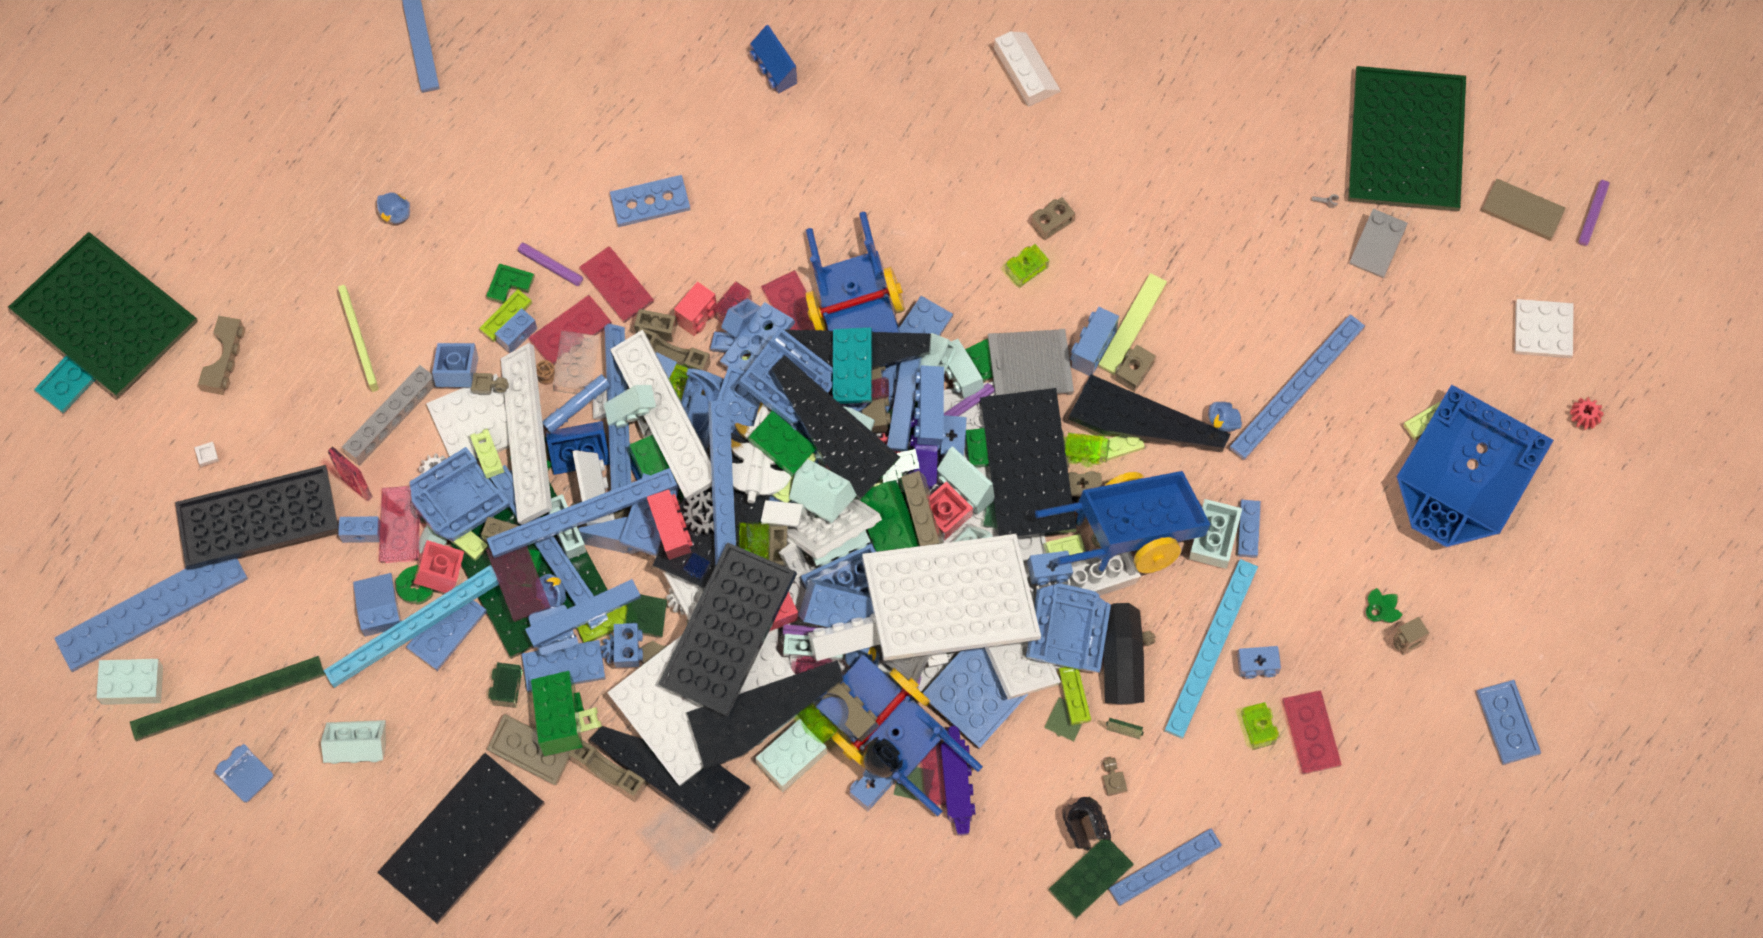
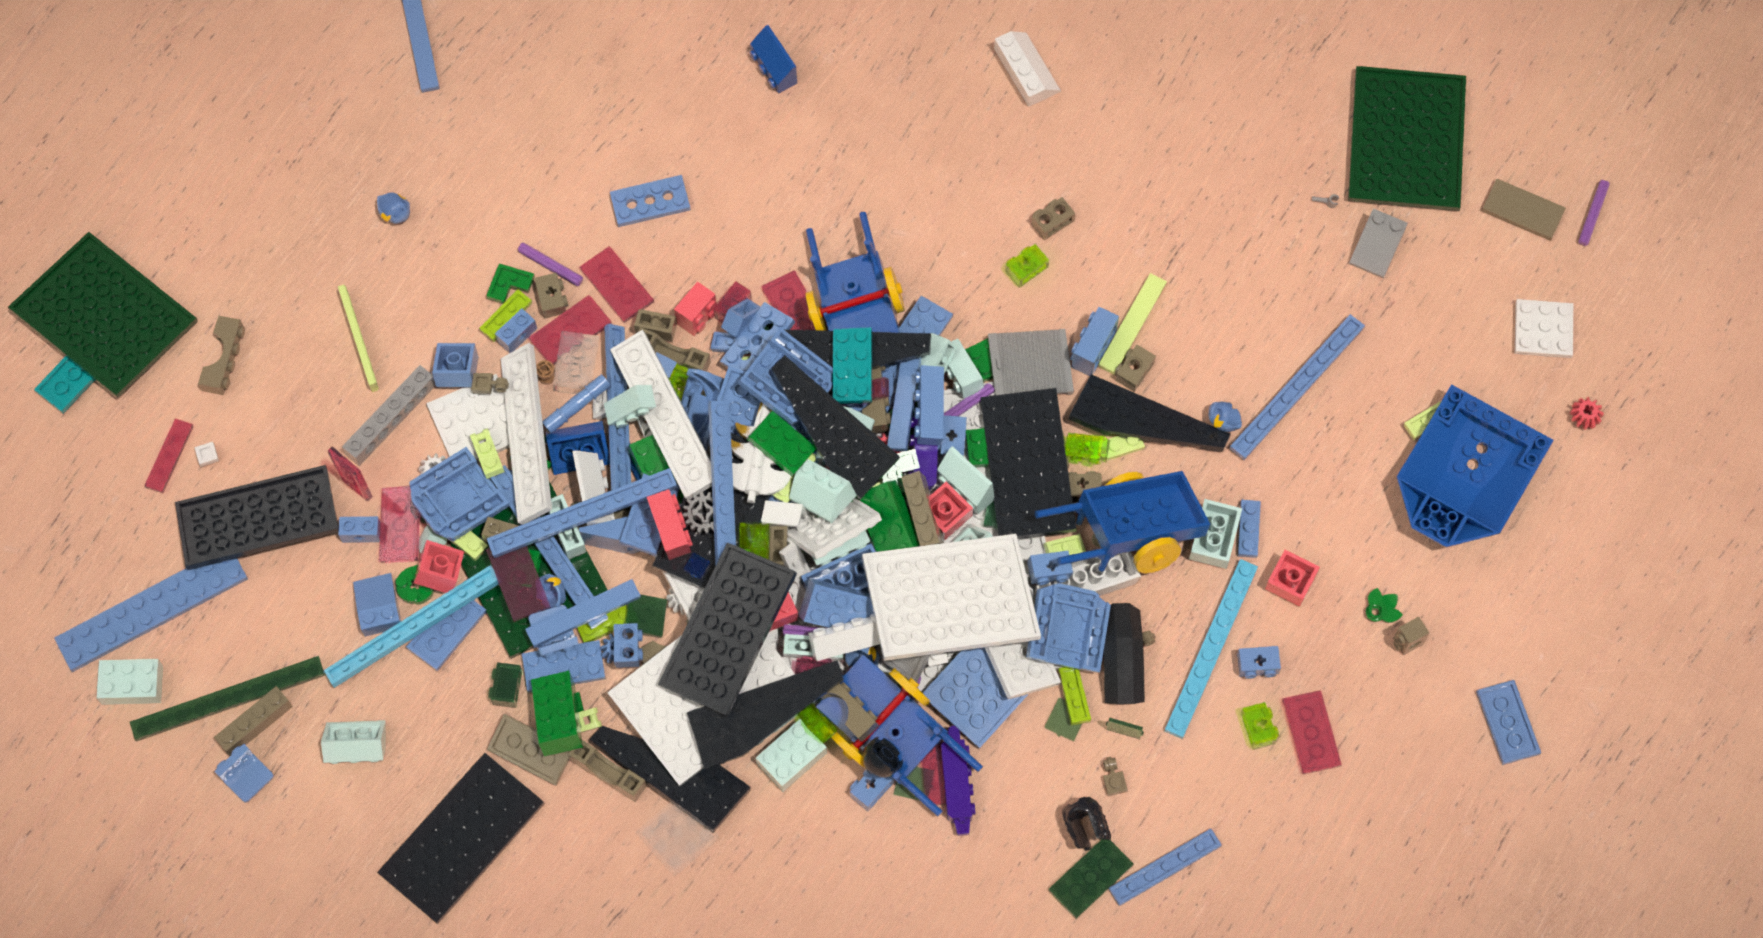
none -> clear pink tile [144,418,194,494]
none -> dark tan brick [214,686,293,756]
none -> dark tan brick [535,273,569,318]
none -> coral brick [1265,550,1320,607]

